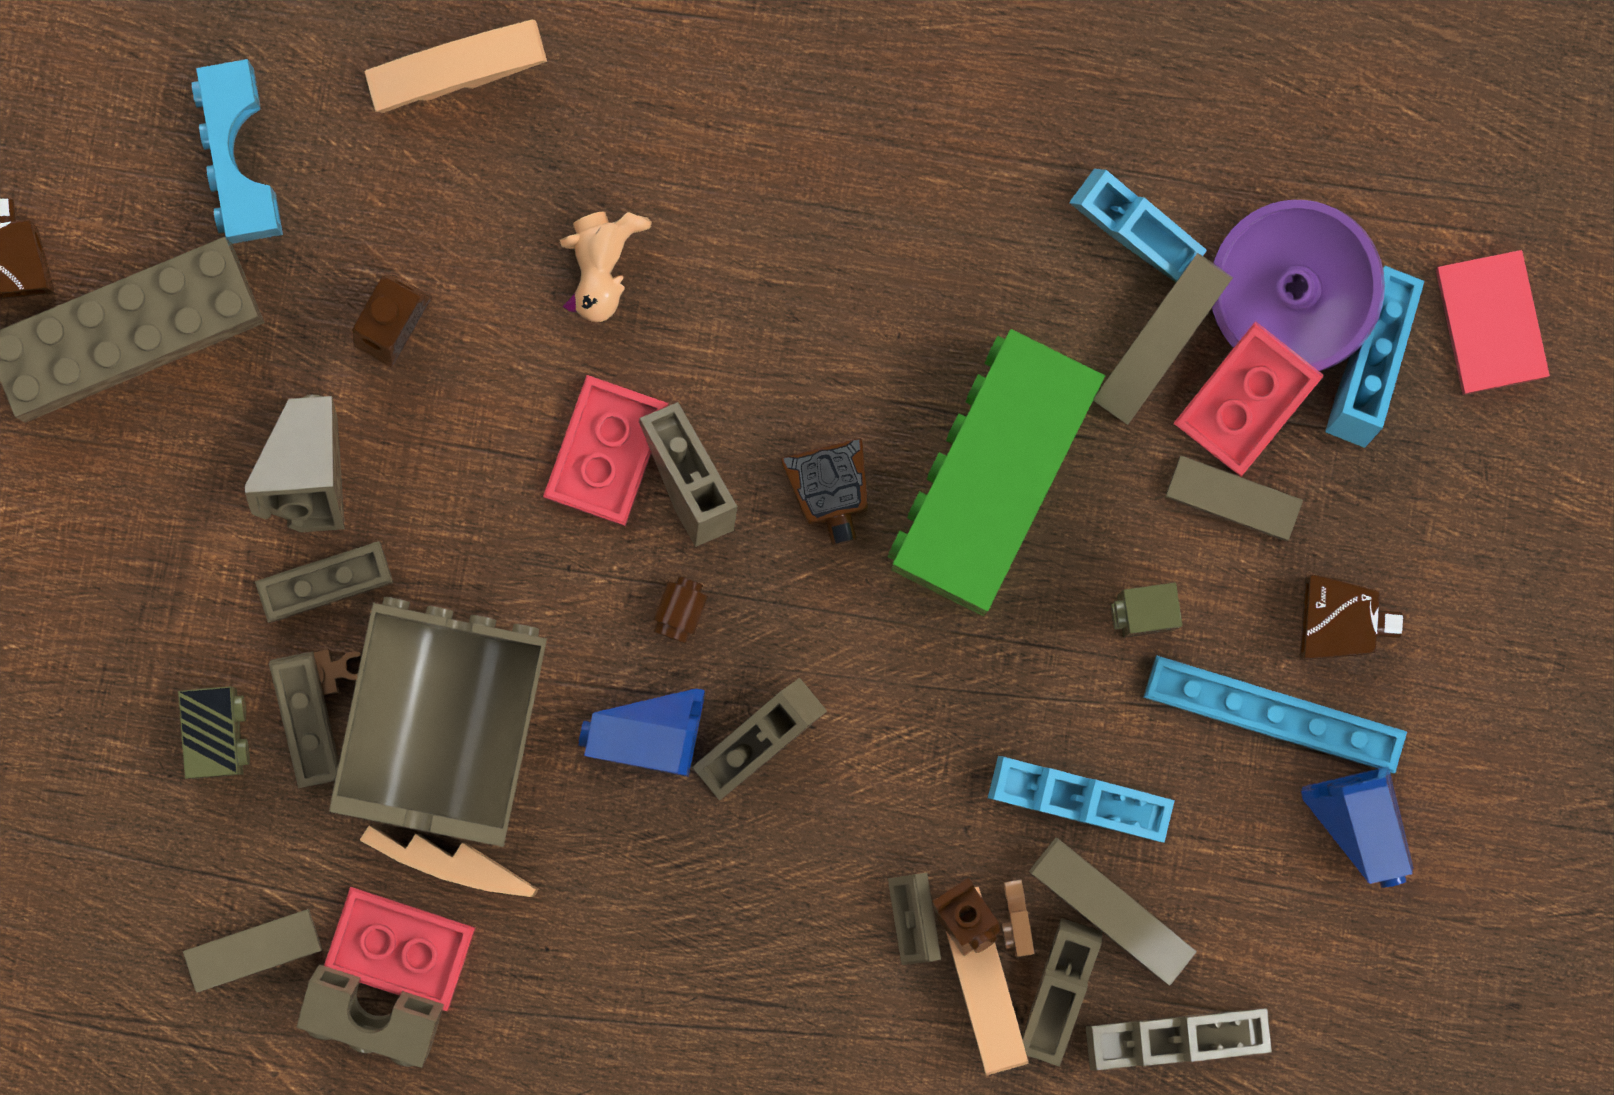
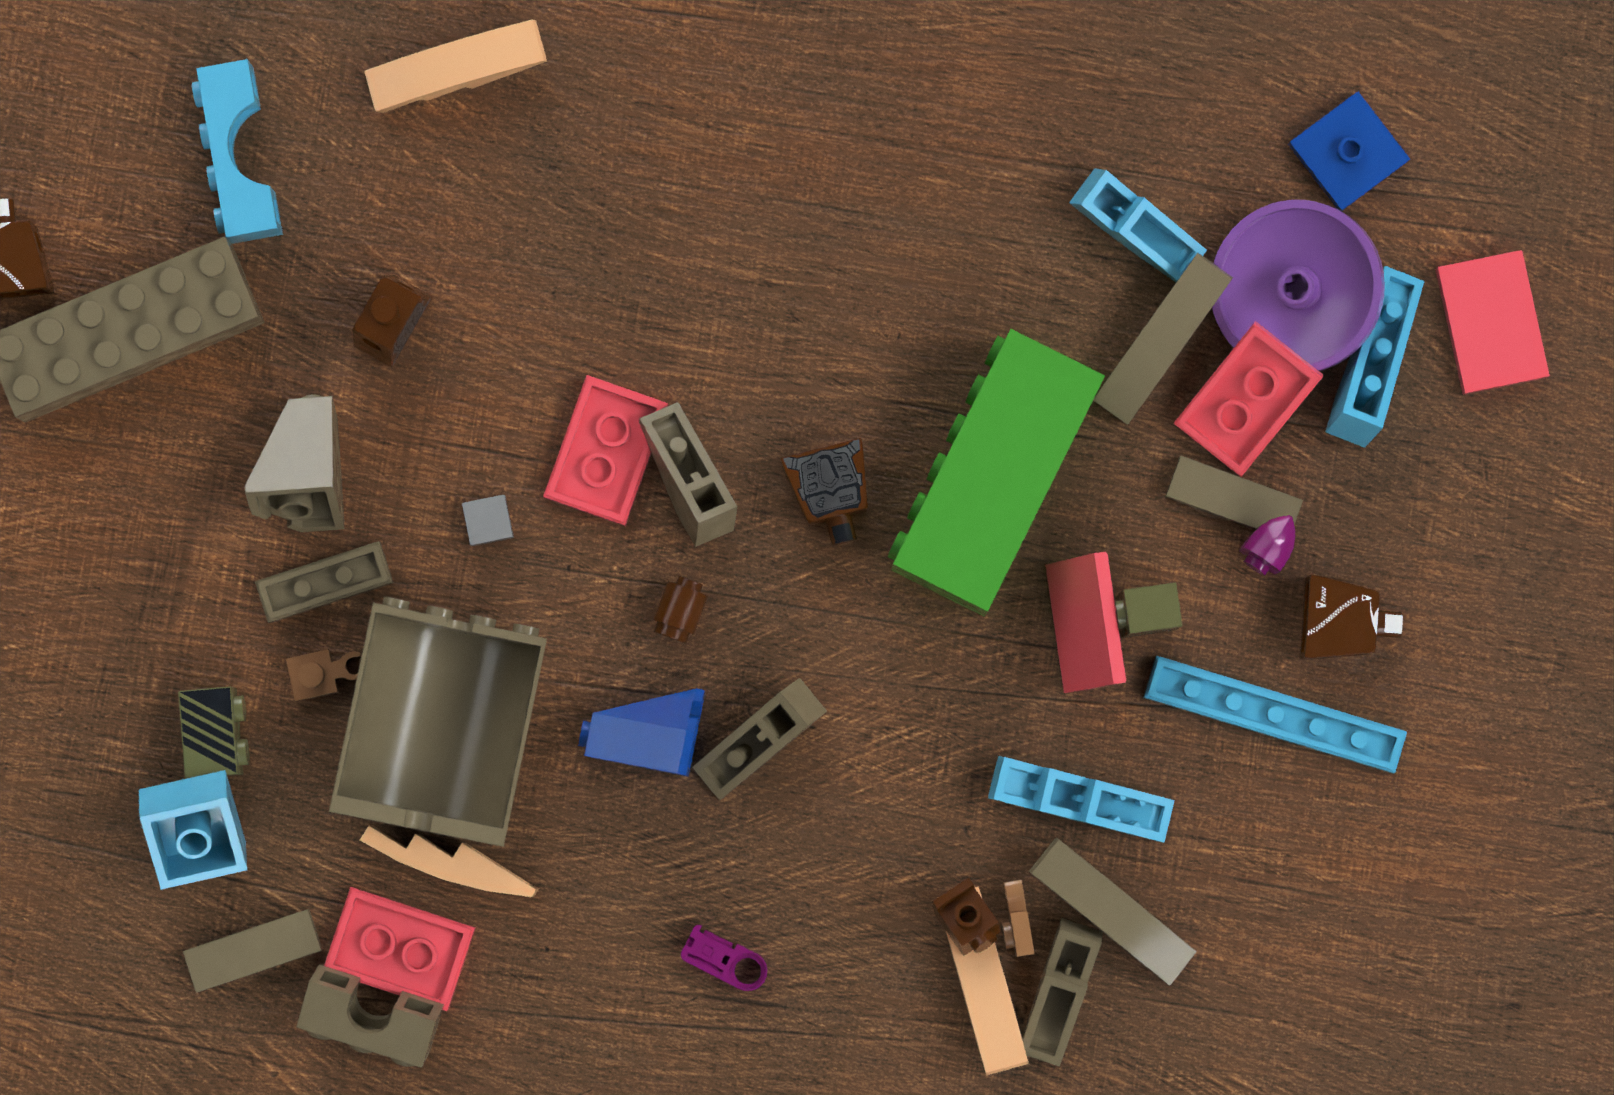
dark tan tile [269,651,339,788] -> none
light nougat animal [560,212,652,322] -> none
dark tan tile [888,873,941,965] -> none
dark tan slope [1086,1008,1272,1070] -> none
blue slope [1301,766,1414,888] -> none
none -> medium azure brick [139,770,247,890]
none -> light grey tile [462,495,514,547]
none -> magenta piece [681,924,768,991]
none -> coral tile [1045,552,1126,693]
none -> magenta plate [1239,515,1295,576]
none -> blue plate [1288,91,1410,211]

